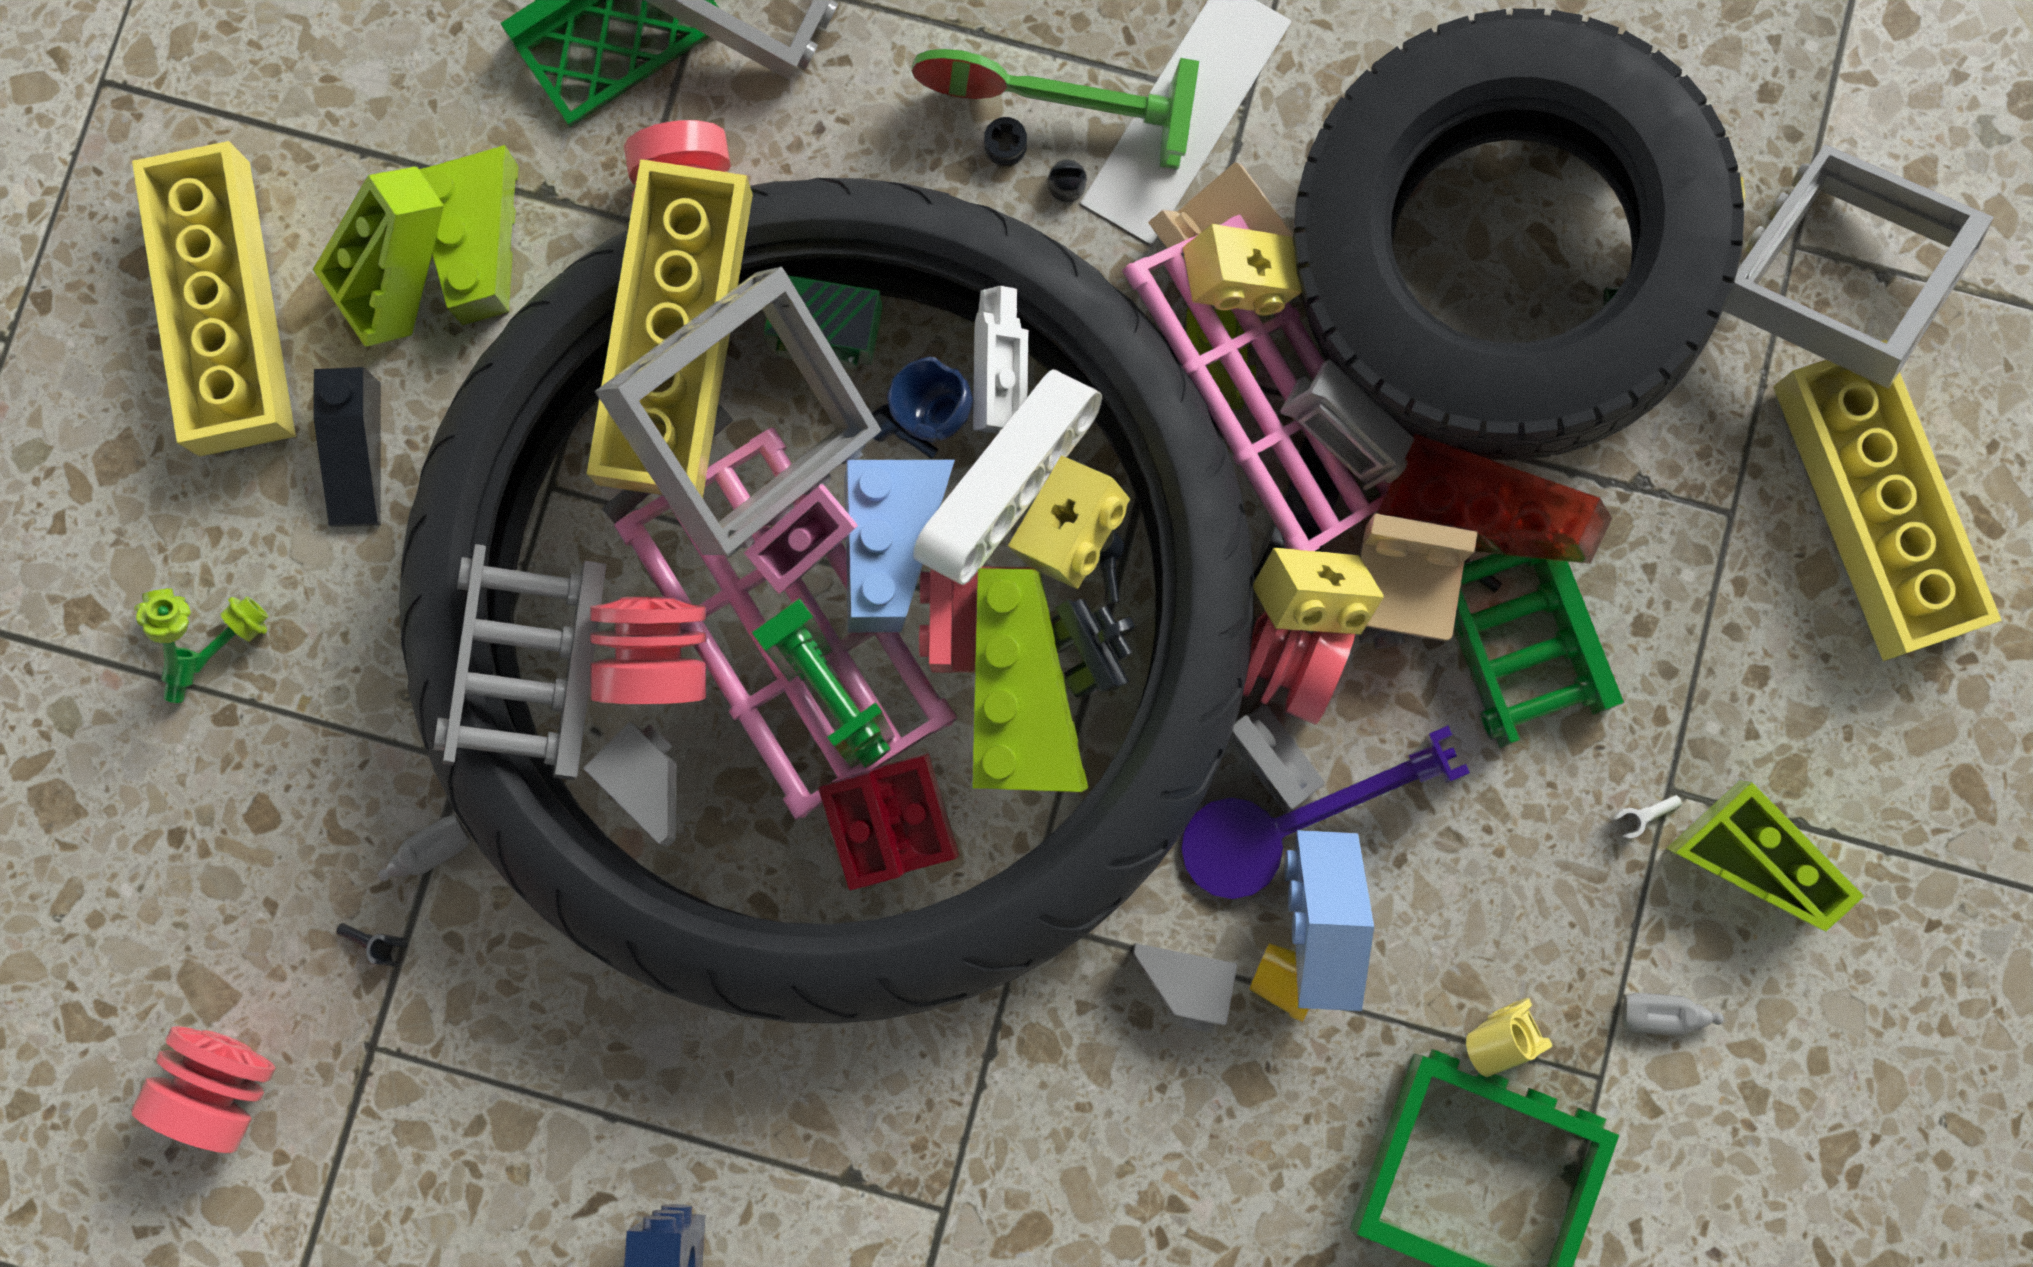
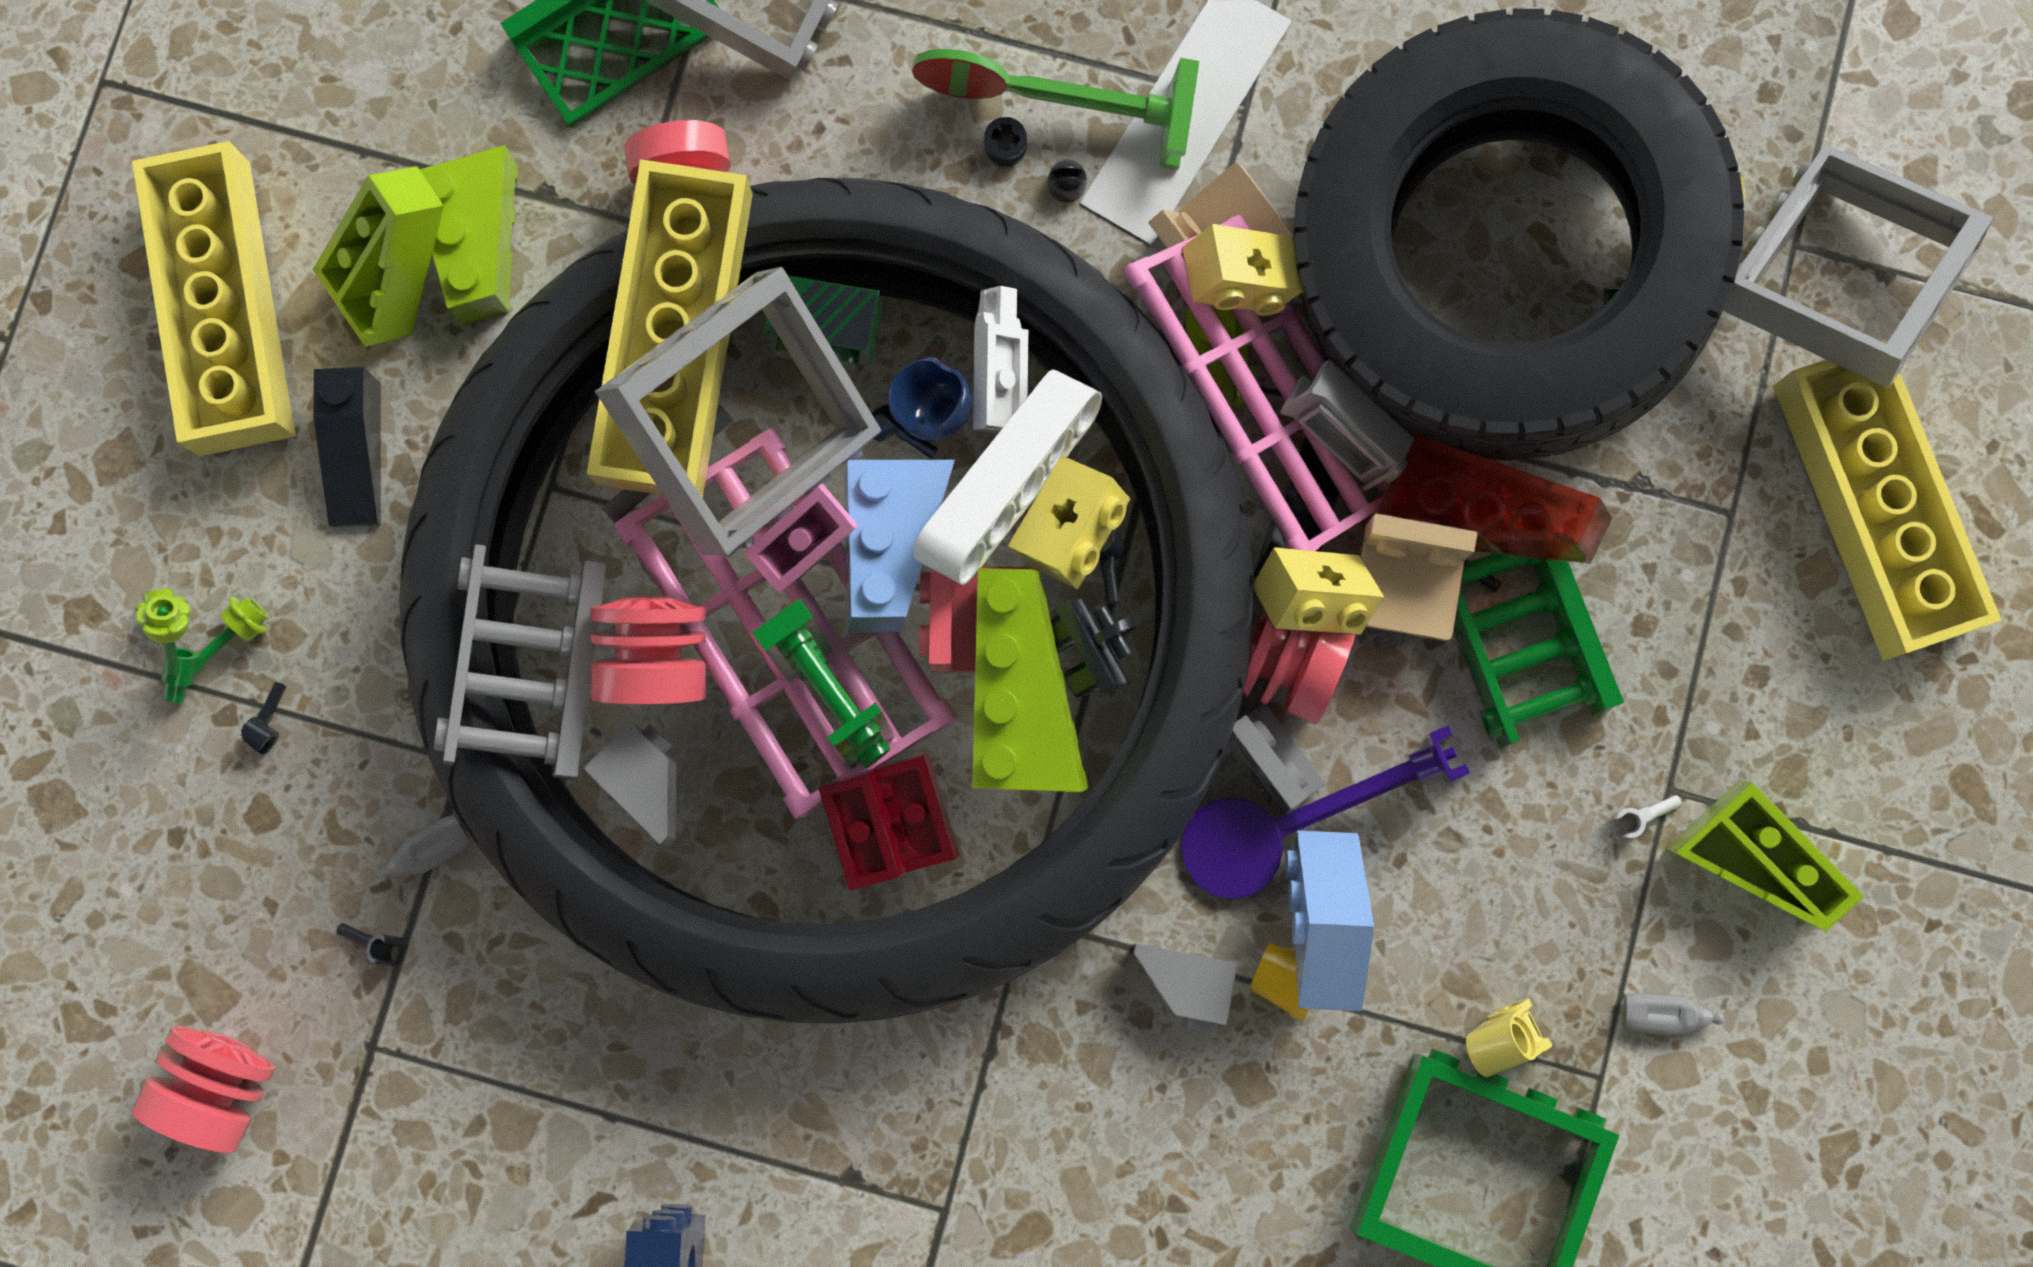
none -> black hand [241,682,287,755]

